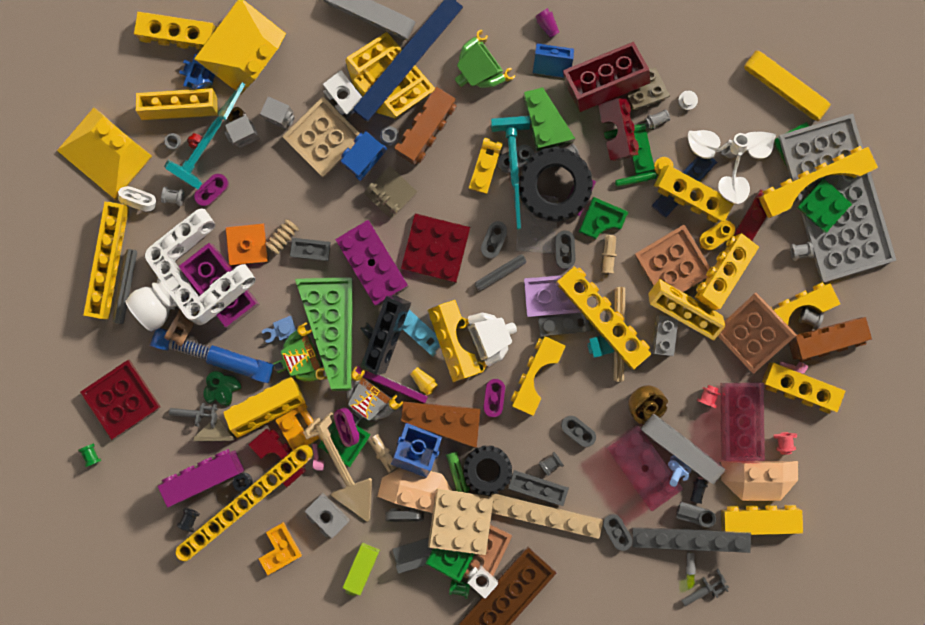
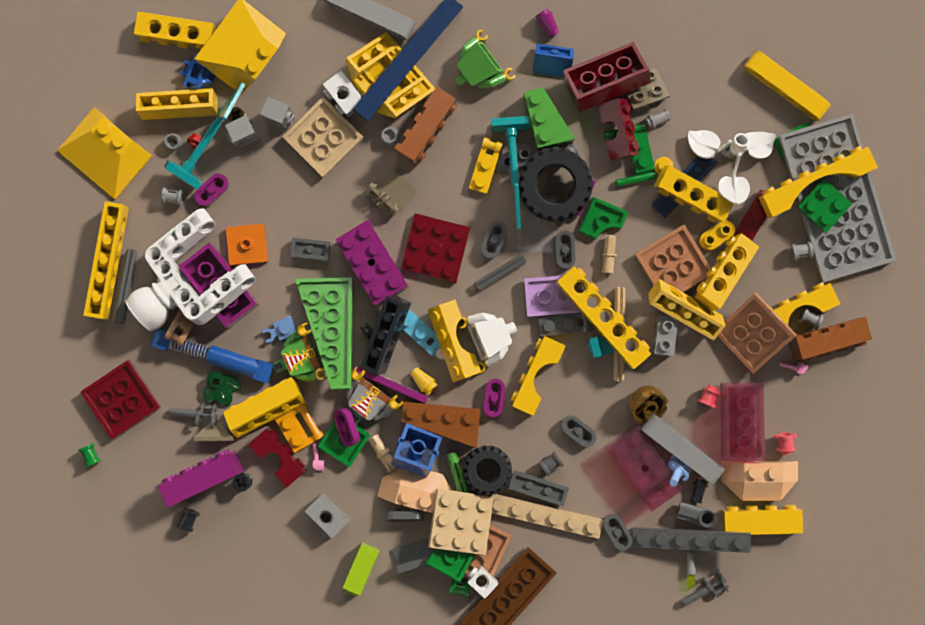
white plate [118,187,156,212] -> none
yellow beam [176,445,313,561] -> none
light orange plate [258,522,302,575] -> none
tan piece [265,219,299,254] -> none
tan piece [303,412,372,522] -> none
blue brick [341,131,387,181] -> none
white plate [678,91,698,110] -> none
yellow brick [761,363,846,414] -> none

